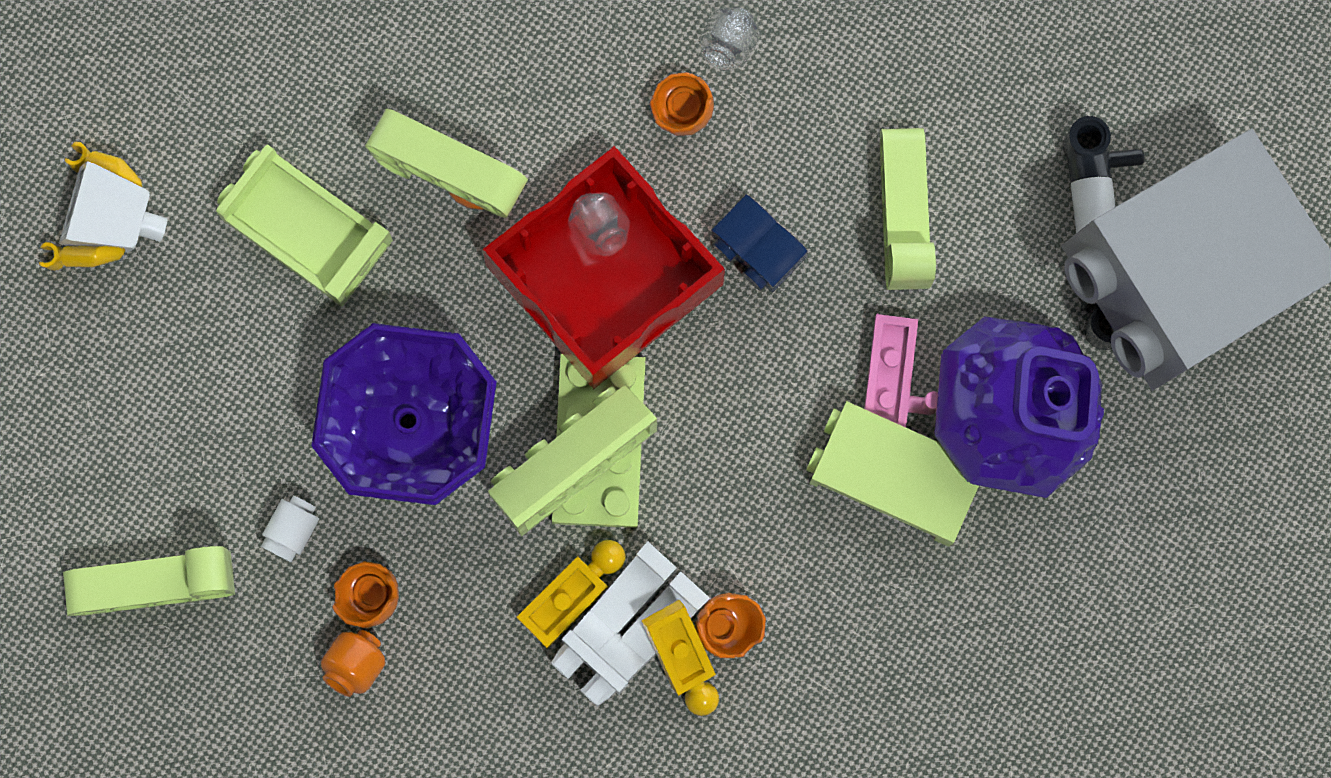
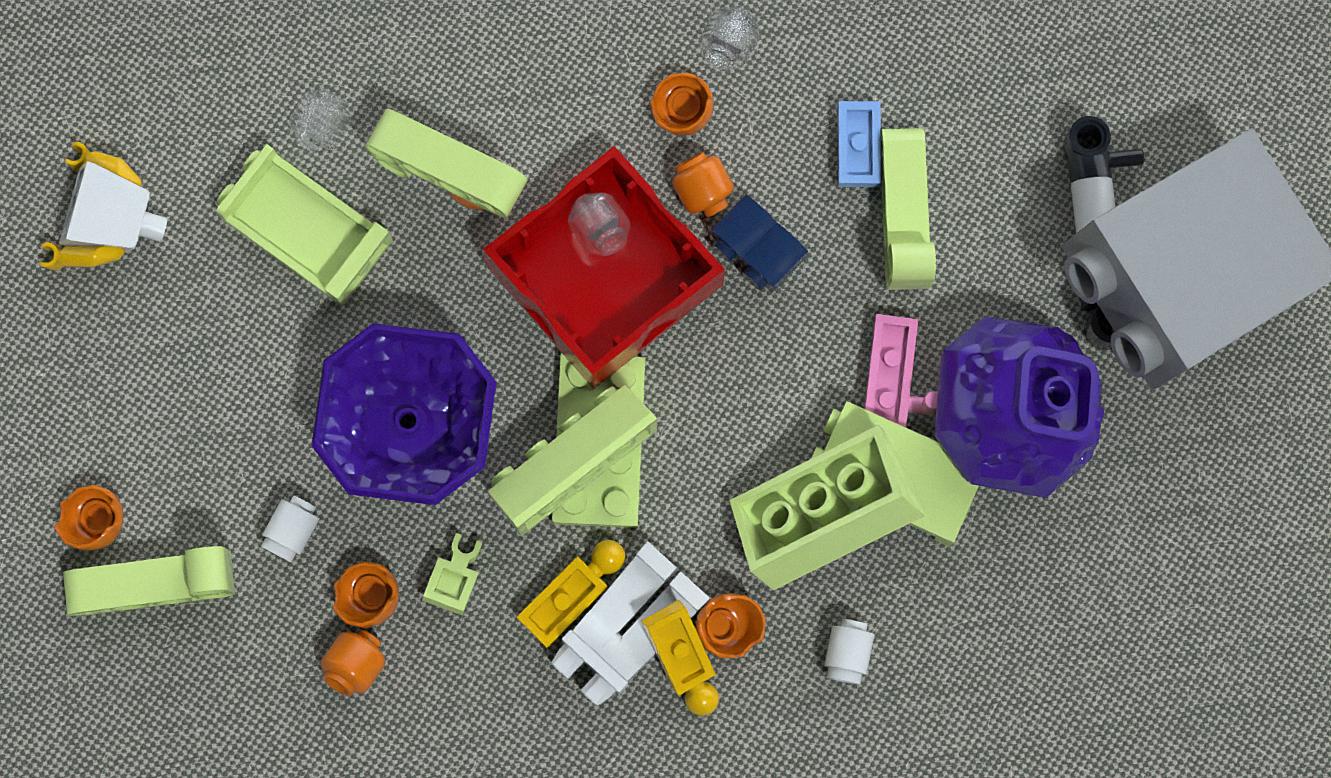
none -> orange hair [54,485,124,551]
none -> clear head [289,88,352,153]
none -> yellowish green plate [422,533,482,616]
none -> orange head [672,152,734,217]
none -> yellowish green slope [730,425,925,590]
none -> white brick [824,619,875,685]
none -> light blue plate [837,101,881,187]

